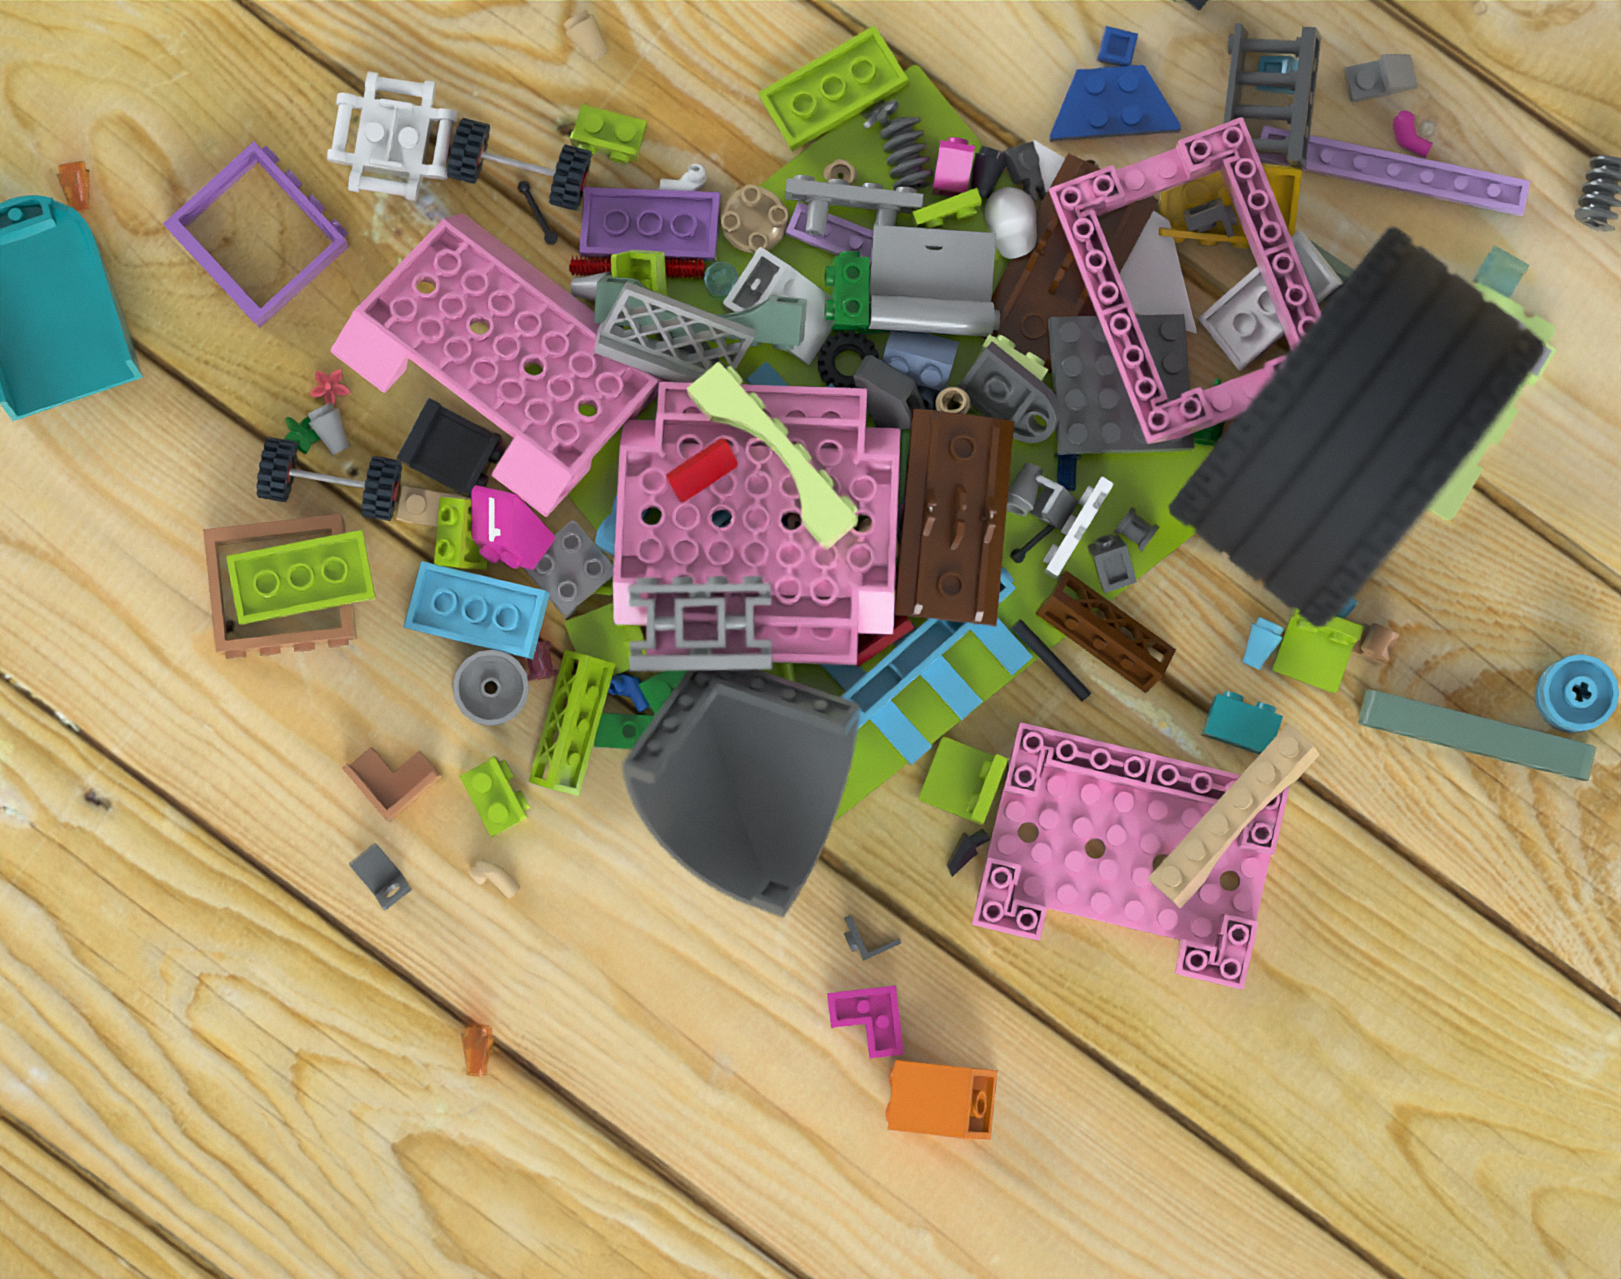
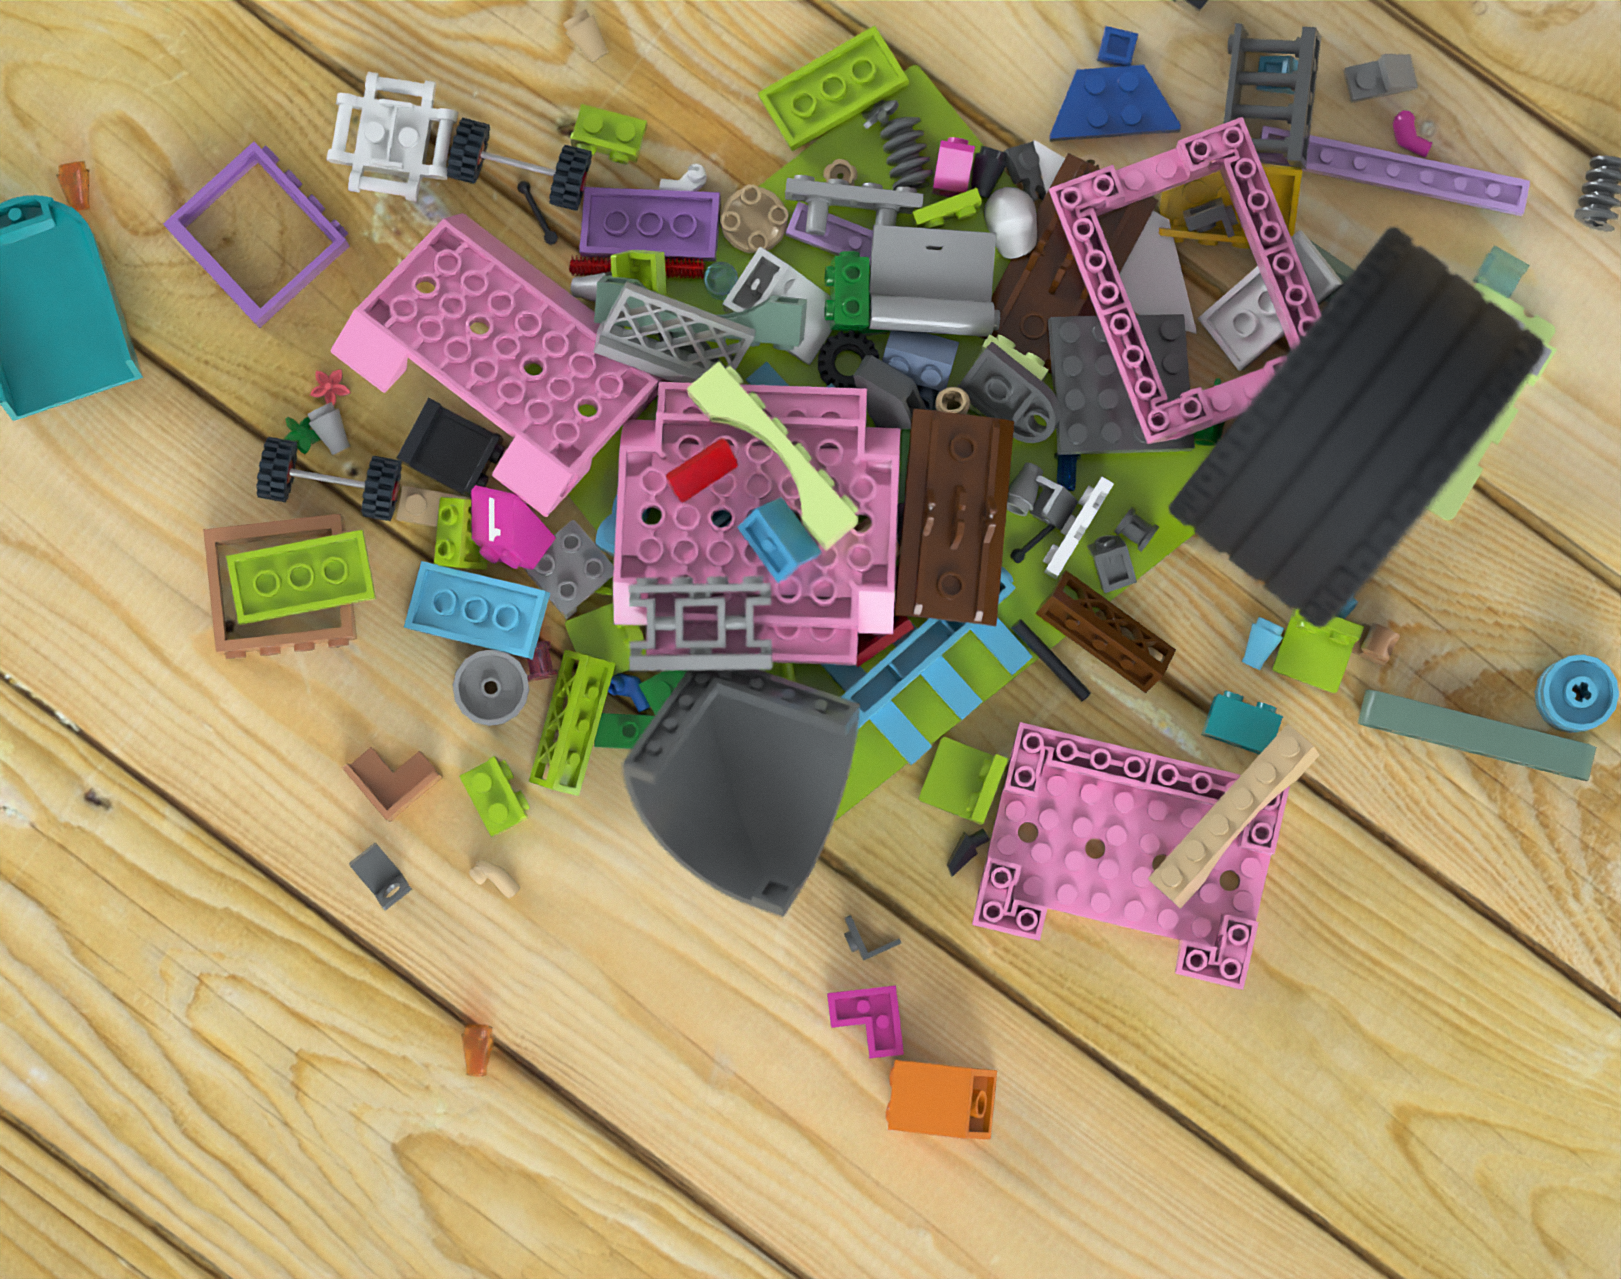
none -> dark azure panel [737,498,821,583]

